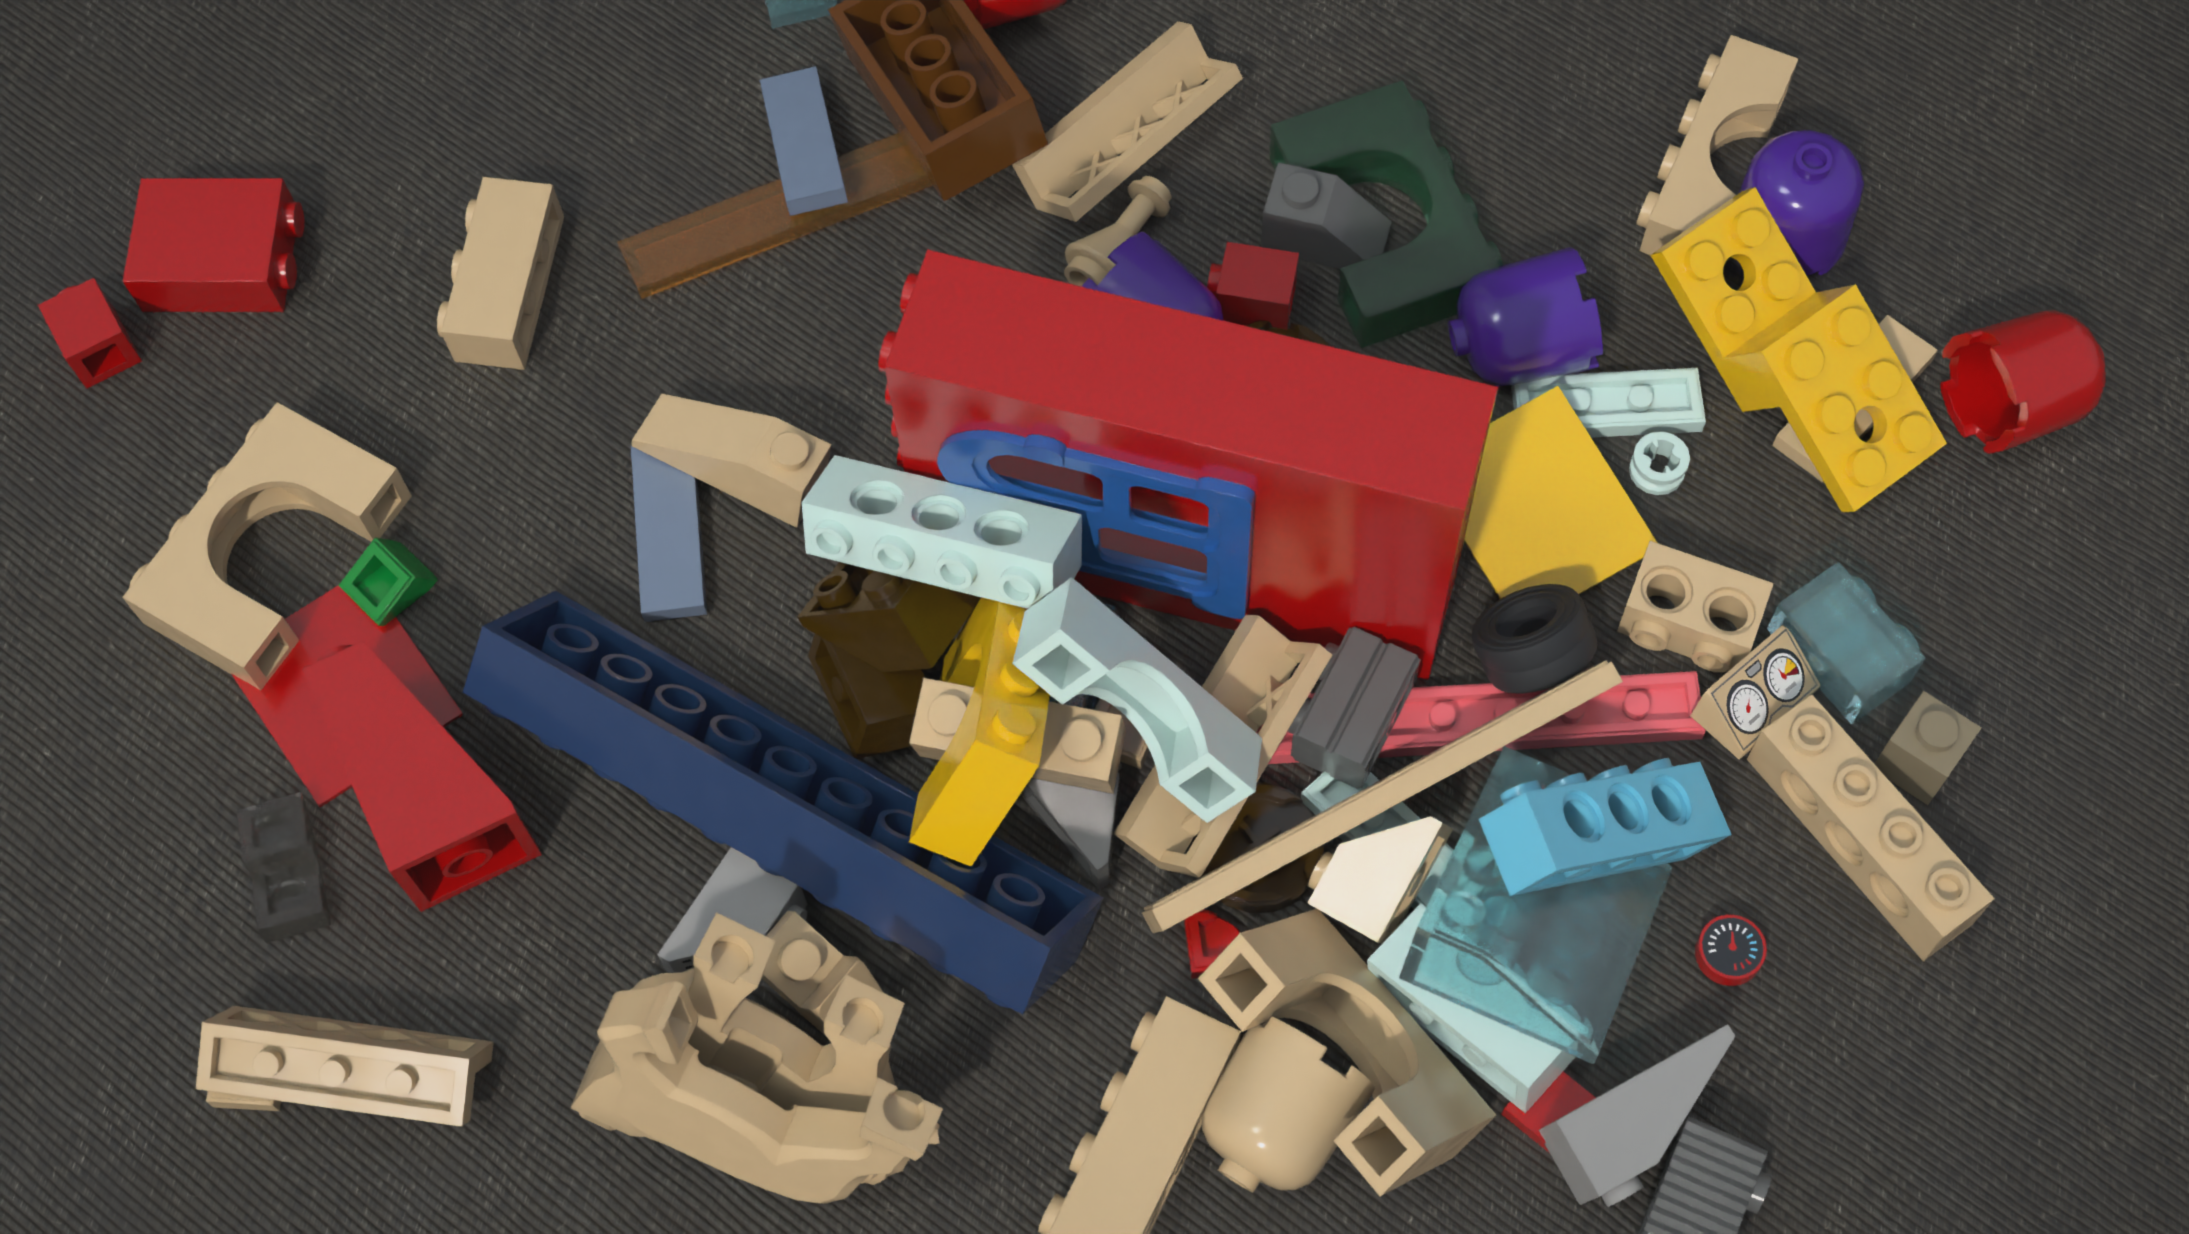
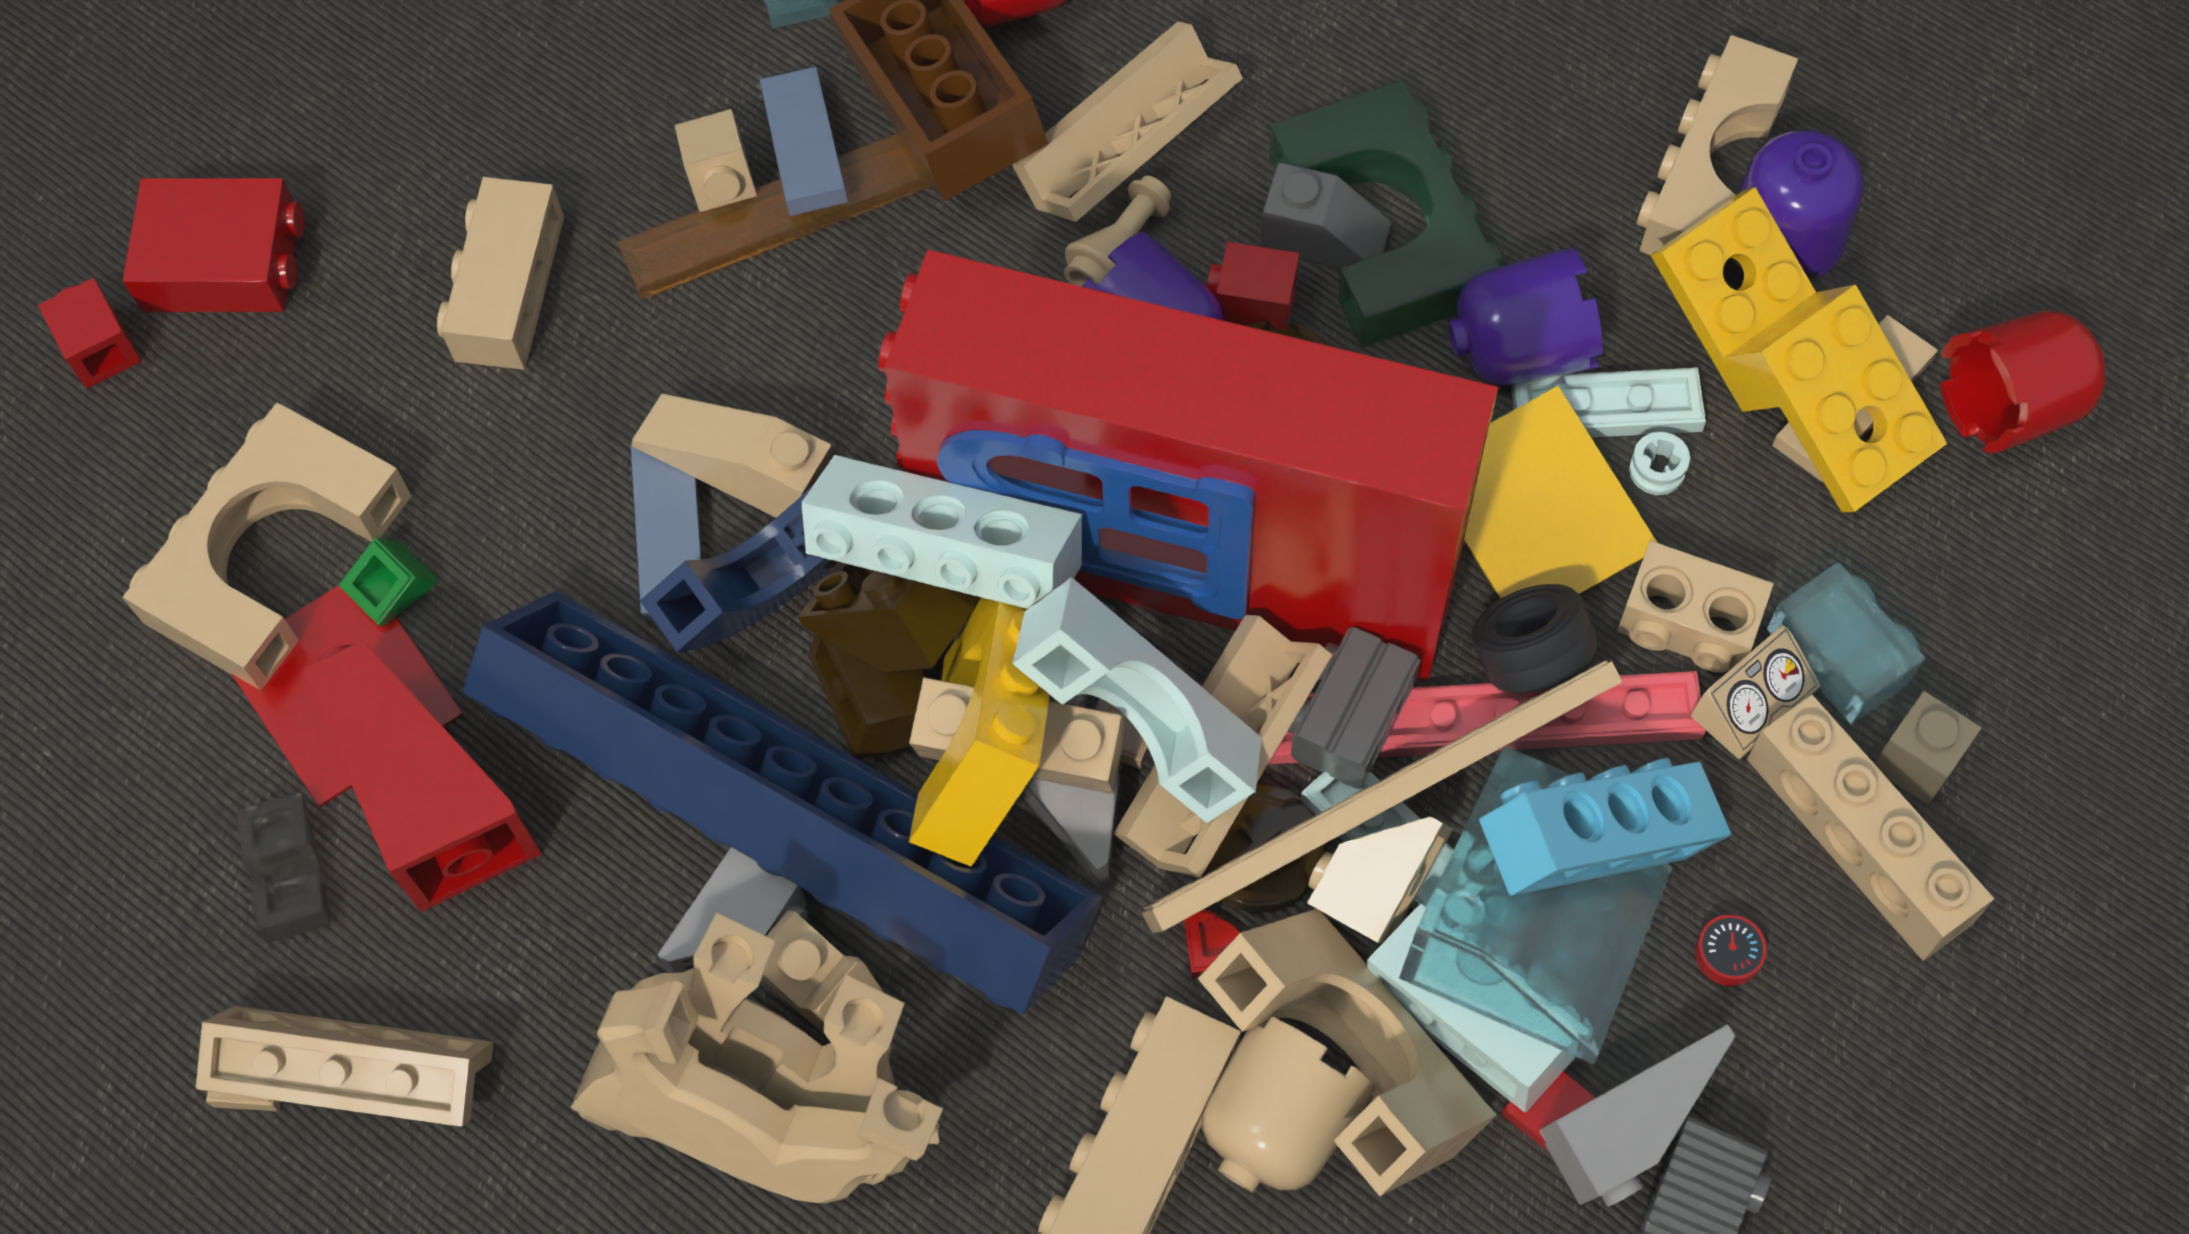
none -> dark blue arch [640,486,833,652]
none -> tan brick [674,109,757,212]

